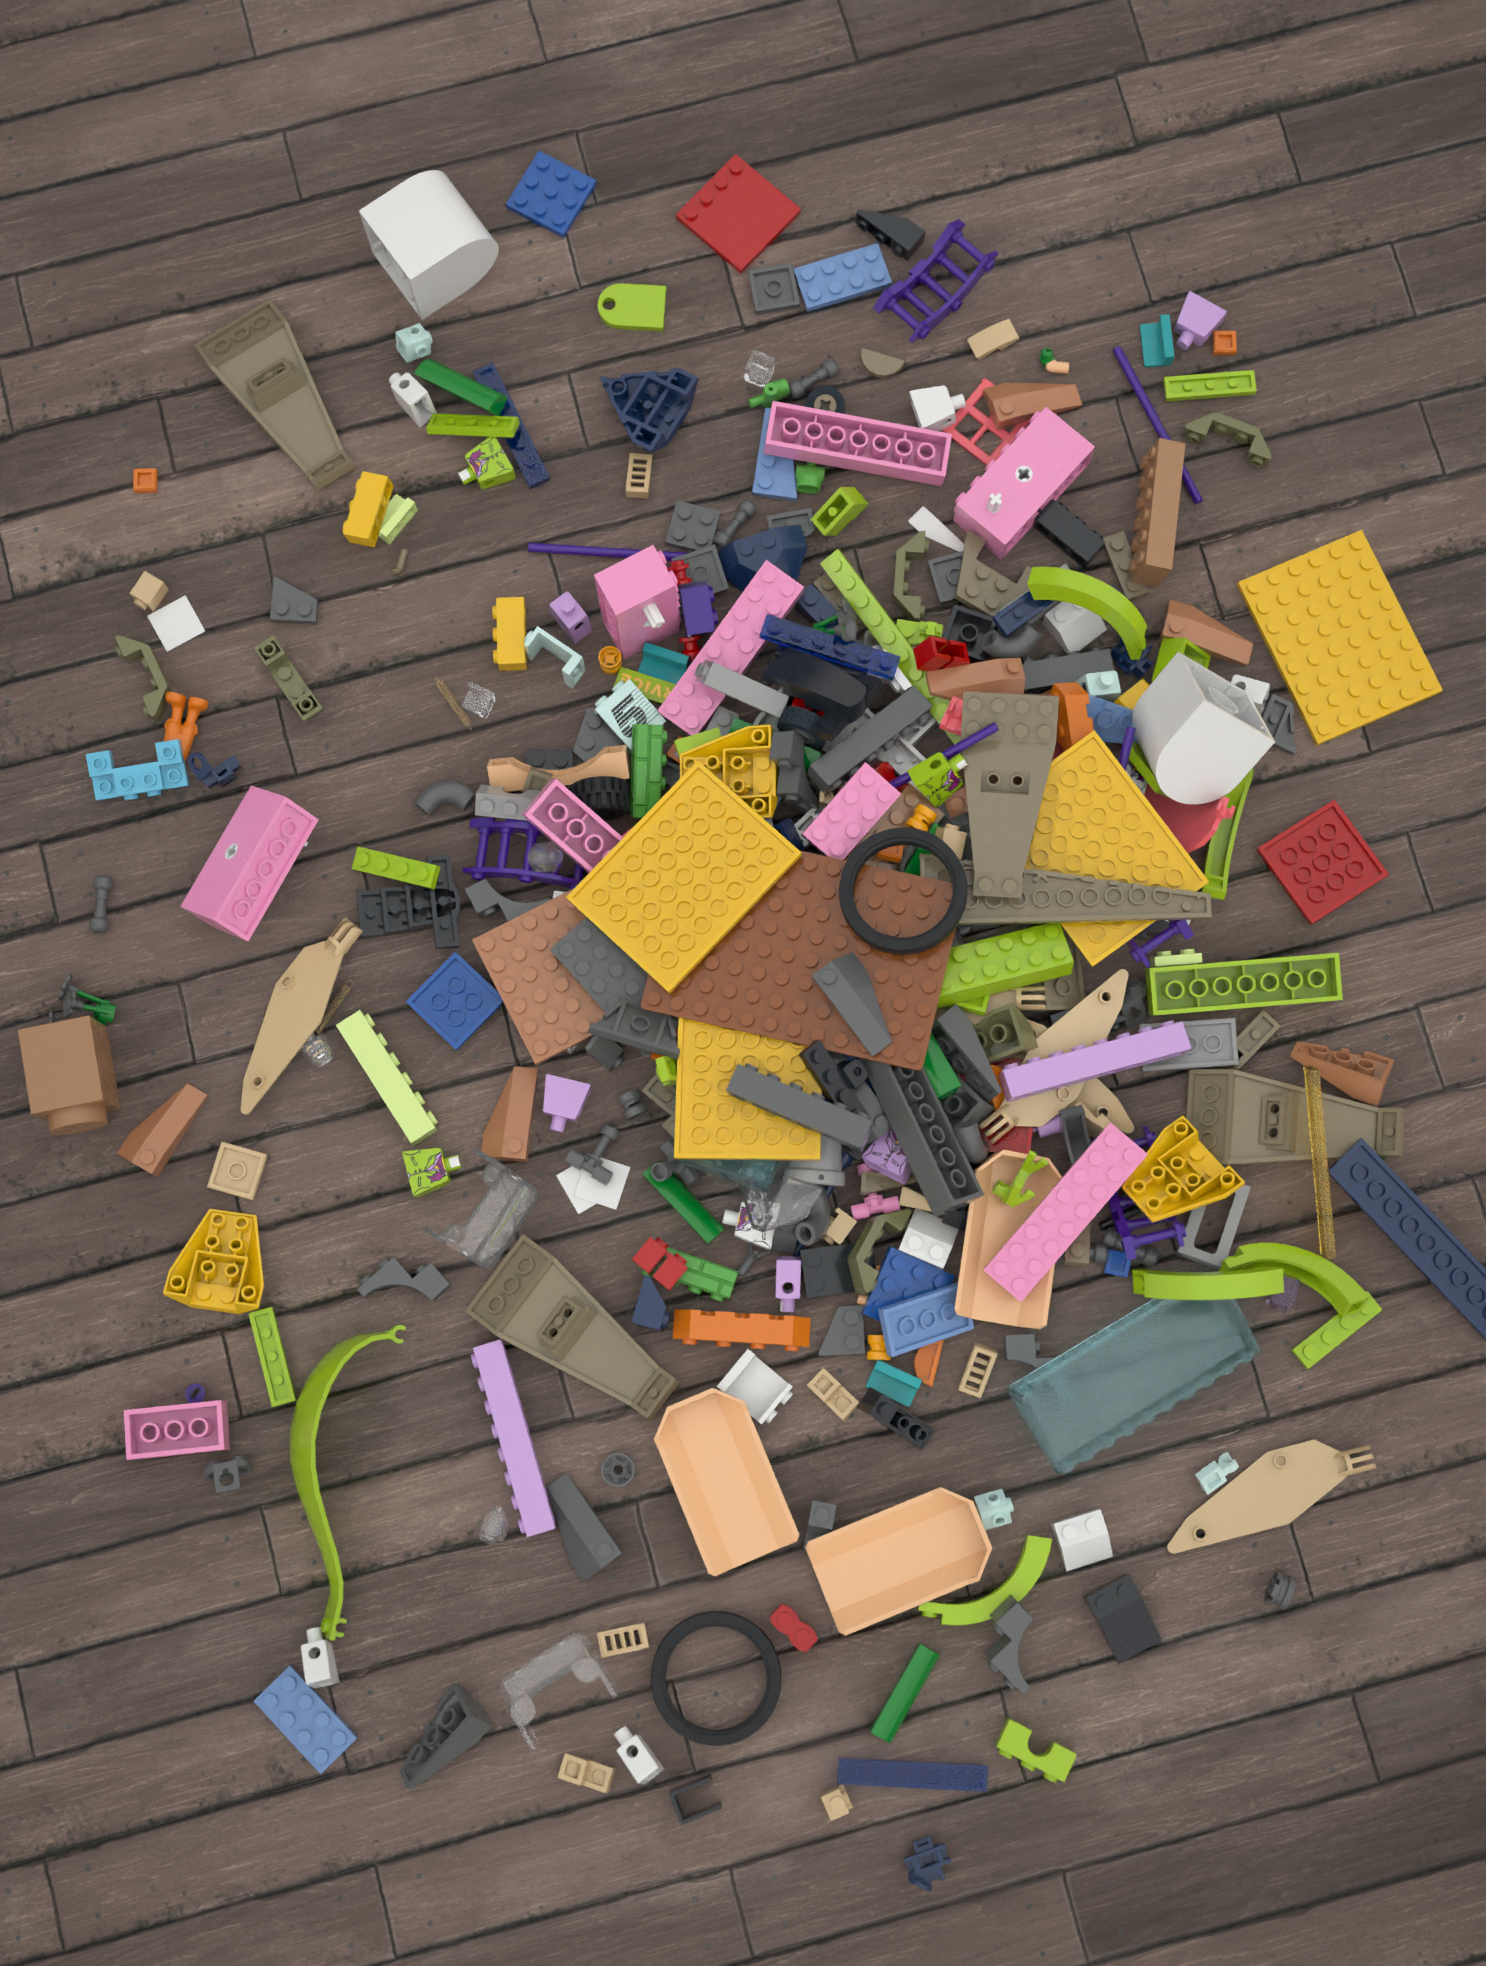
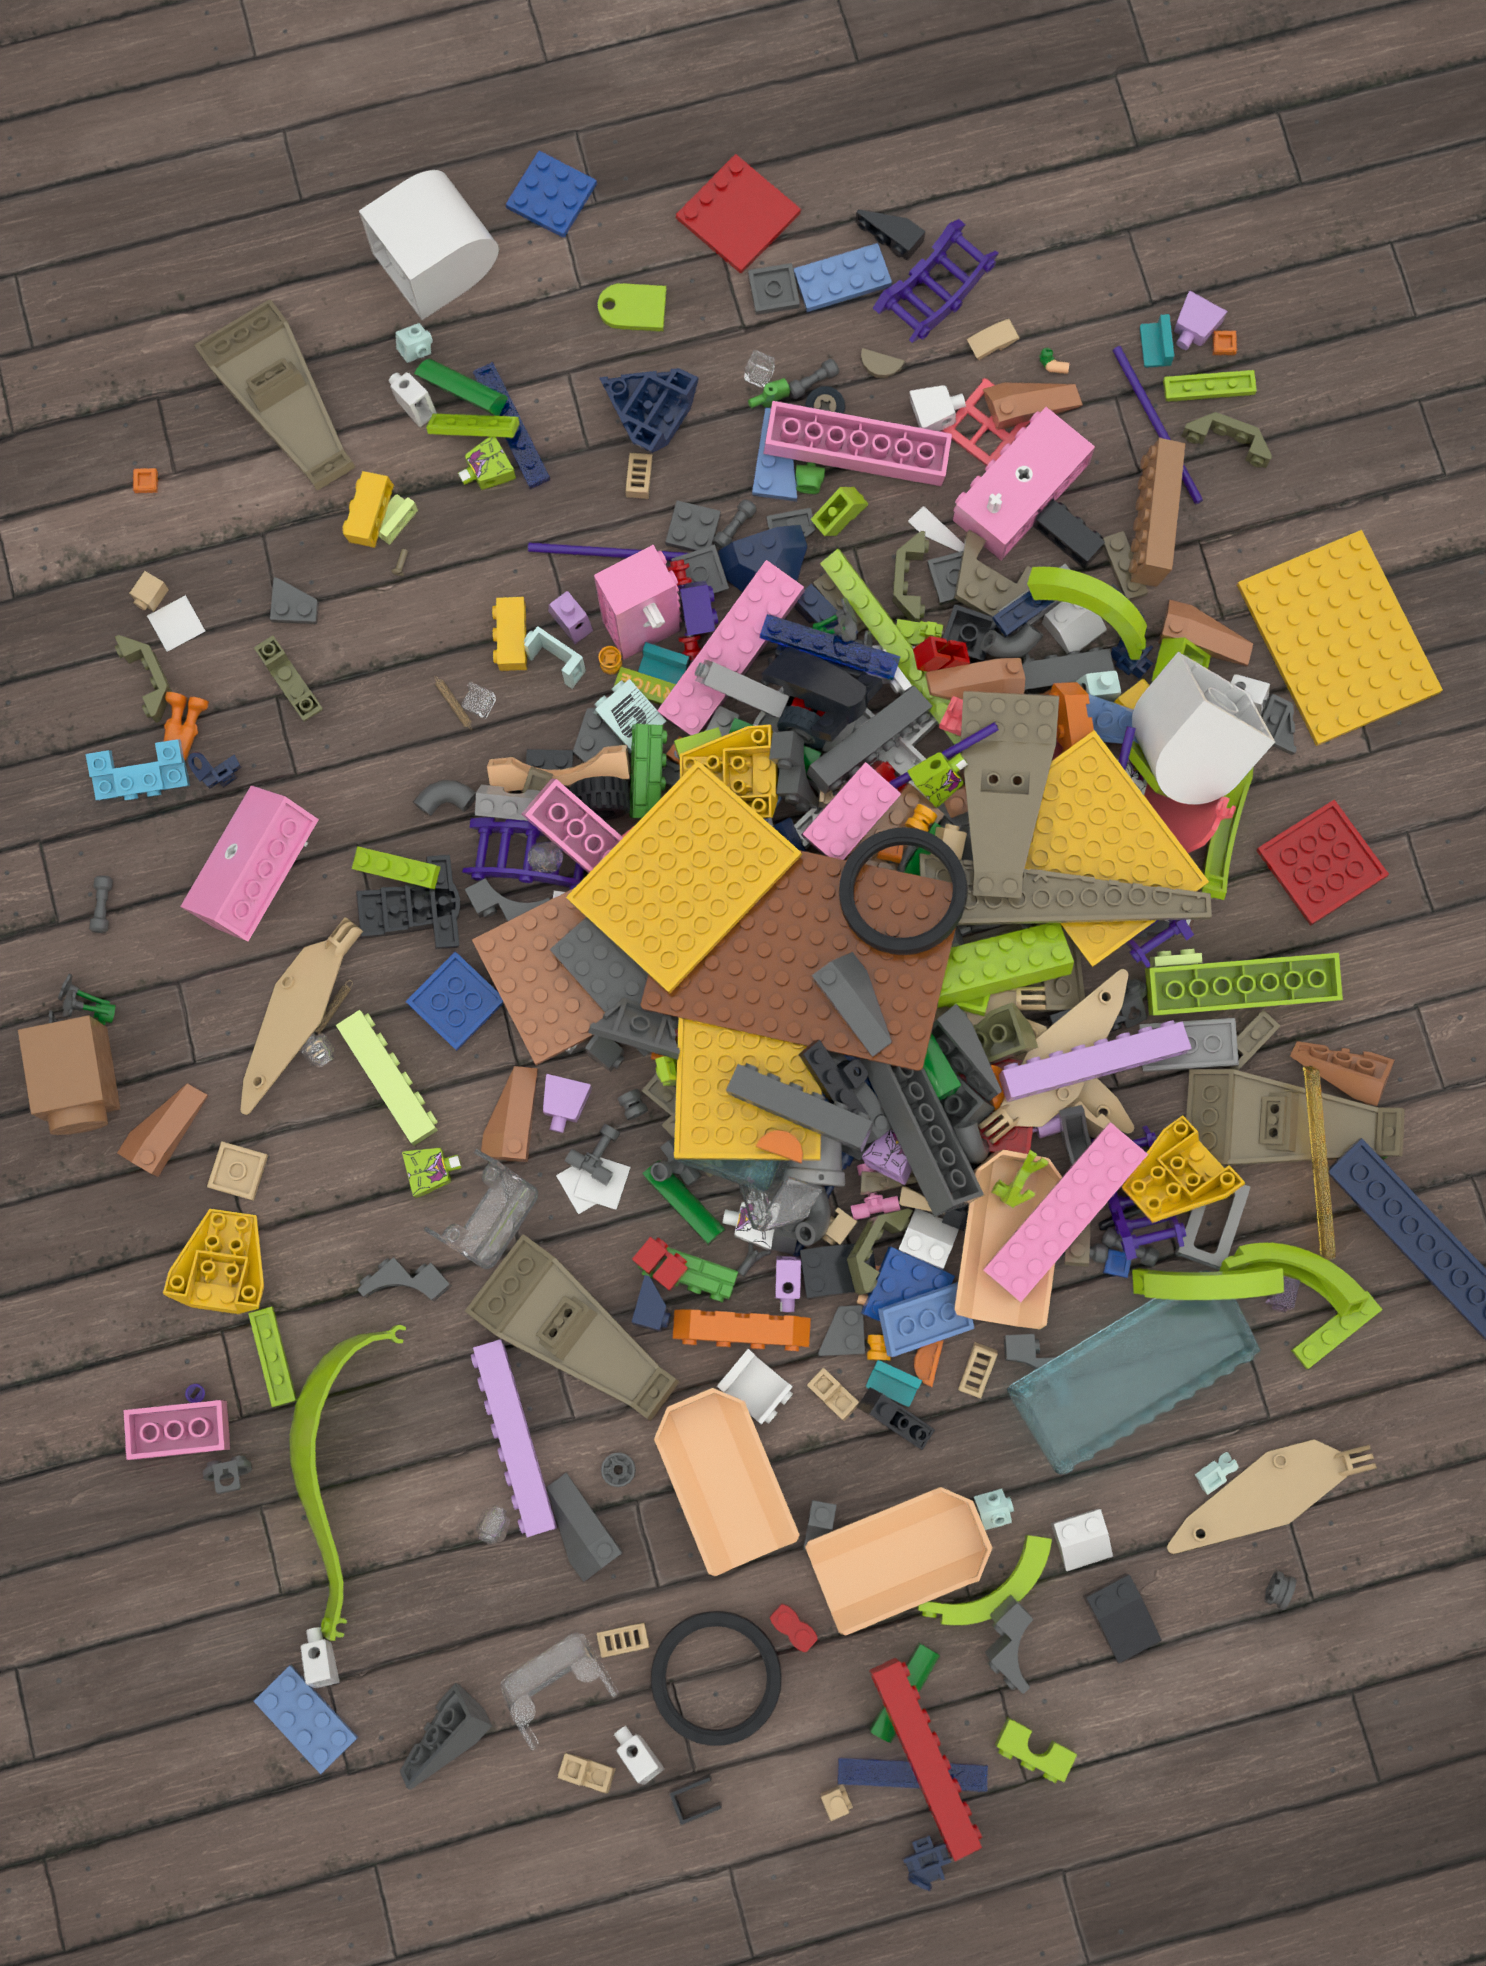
none -> orange tile [756,1130,803,1164]
none -> red brick [869,1658,982,1861]

